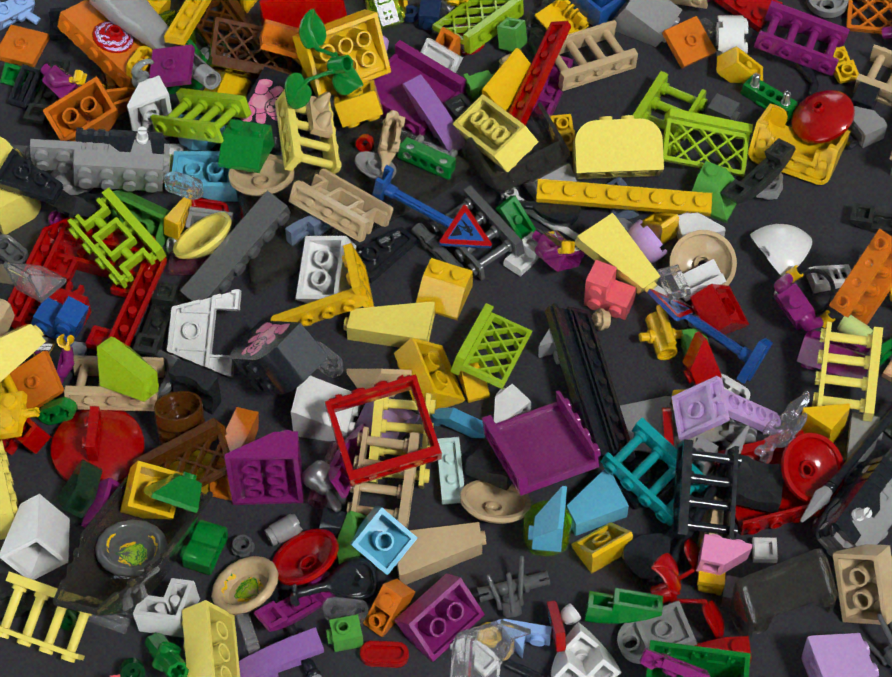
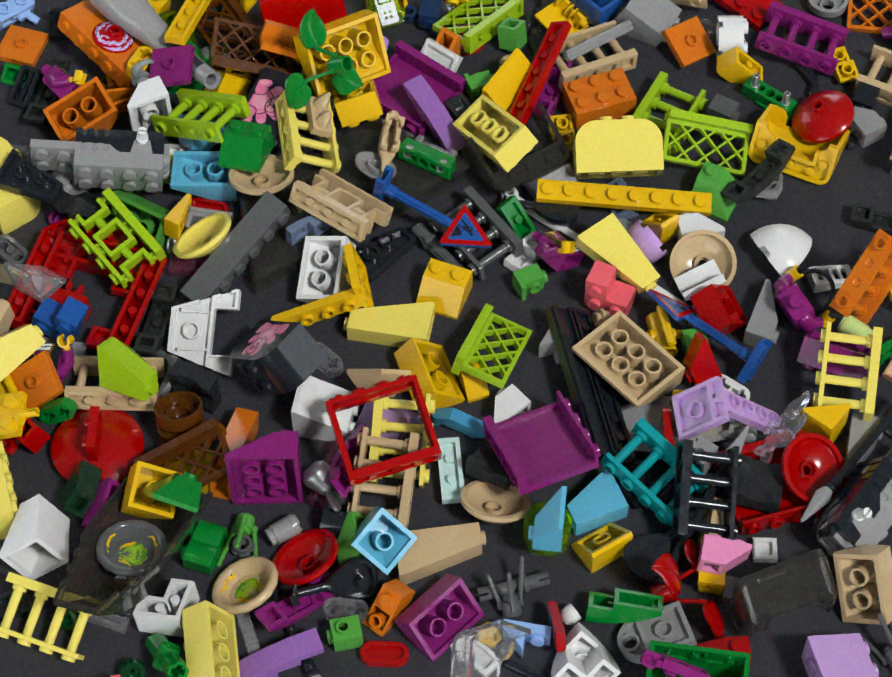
clear beam [164,171,204,200] -> none
red hinge [356,134,374,152] -> none
clear tile [657,264,691,301] -> none
none -> bright green plant [216,513,258,567]
none -> bright green brick [512,263,548,301]
none -> orange brick [562,67,637,130]
none -> light grey axle [563,20,633,62]
none -> tan slope [572,310,685,409]
none -> light grey slope [743,279,780,352]

